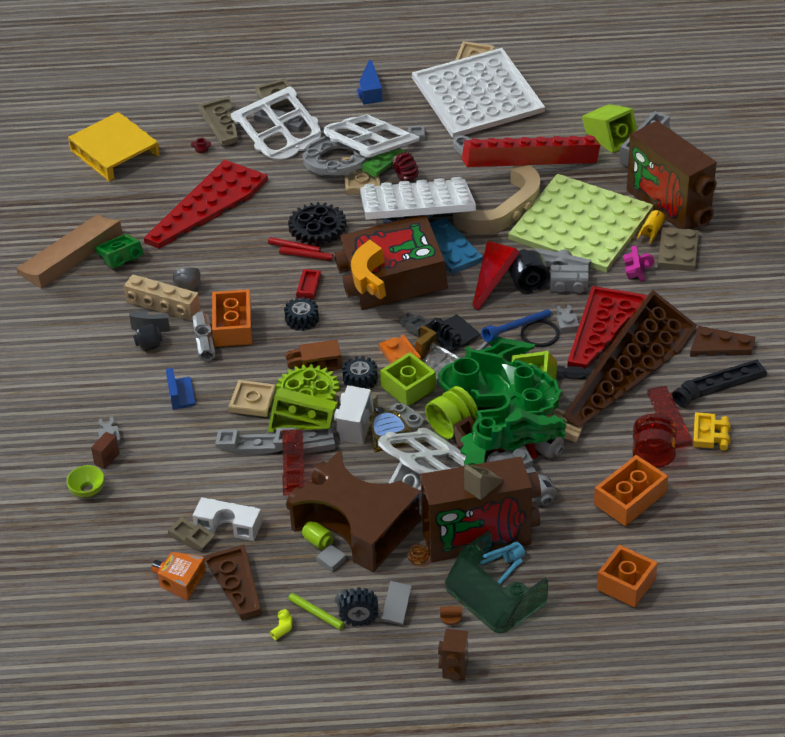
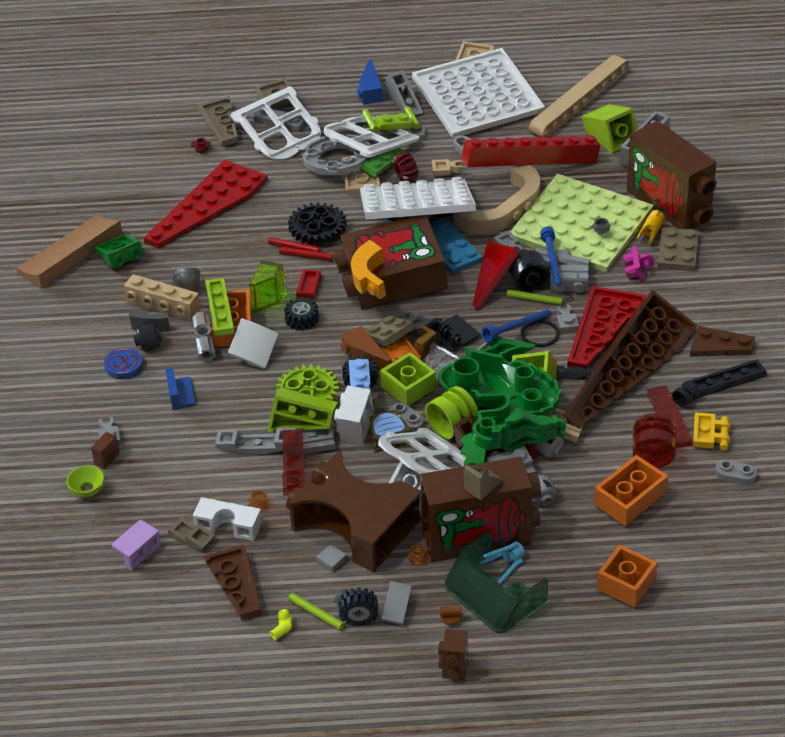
yellow panel [68,112,160,181] -> none
orange torso [151,552,206,600] -> none
tan plate [228,380,276,417] -> none
dark orange hinge [285,339,342,371] -> none
lime brick [302,521,333,550] -> none
none -> blue tile [104,348,143,379]
none -> lavender panel [112,520,161,570]
none -> lime plate [205,278,234,336]
none -> white slope [228,318,278,369]
none -> clear orange plate [248,490,269,510]
none -> clear neon green slope [249,260,287,313]
none -> dark orange slope [340,326,391,371]
none -> light blue hinge [349,359,371,390]
none -> lime plate [362,106,421,132]
none -> dark tan plate [366,316,415,346]
none -> light grey slope [385,70,423,116]
none -> tan plate [432,159,462,176]
none -> light grey plate [494,231,523,251]
none -> lime bar [506,290,563,305]
none -> tan beam [529,55,629,138]
none -> blue piece [540,226,562,287]
none -> dark grey plate [592,218,610,234]
none -> light grey plate [715,460,757,485]

